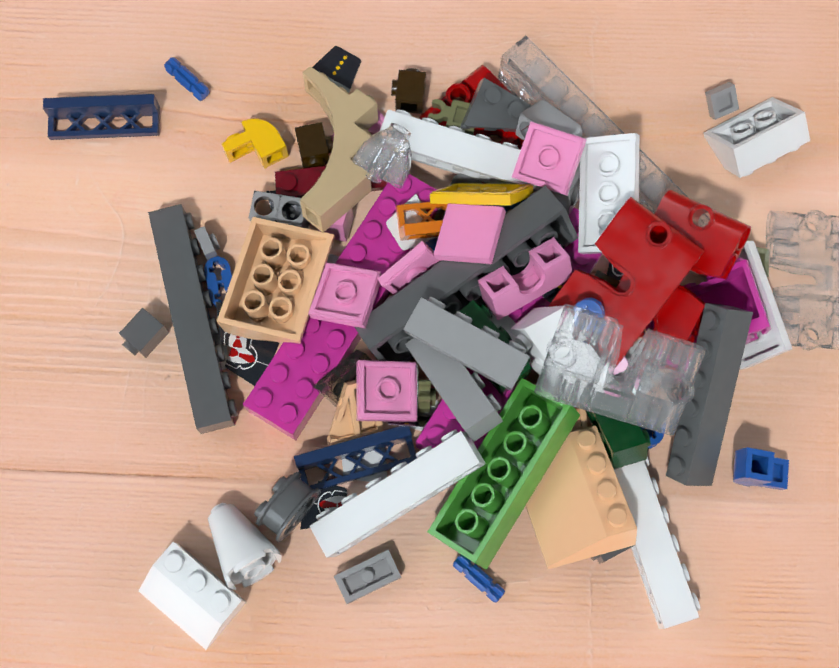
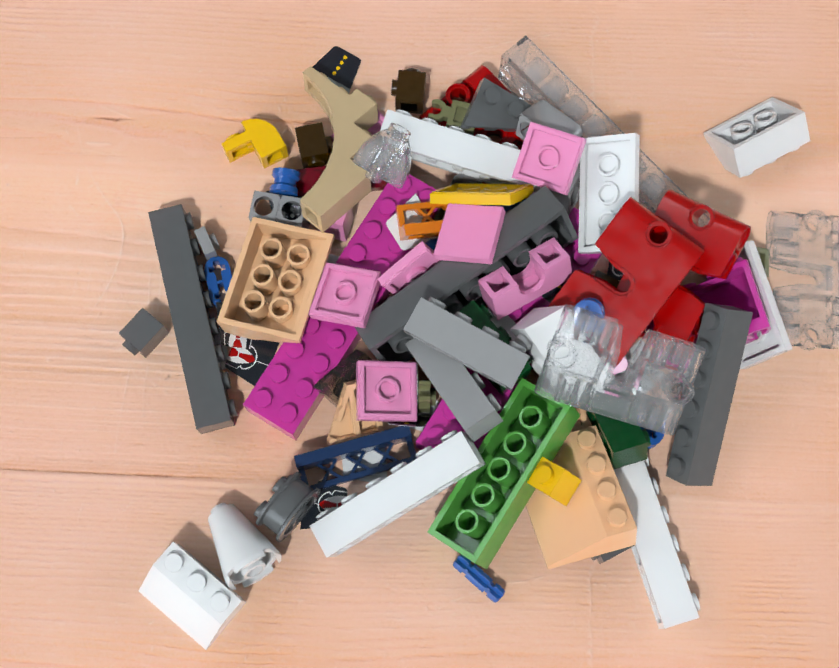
dark blue fence [43,94,160,140] -> none
blue axle [164,57,210,101] -> none
light grey plate [334,550,402,604] -> none
light grey plate [705,82,739,120] -> none
blue brick [733,447,789,490] -> none
none -> blue wheel [269,167,301,197]
none -> yellow brick [527,456,582,506]

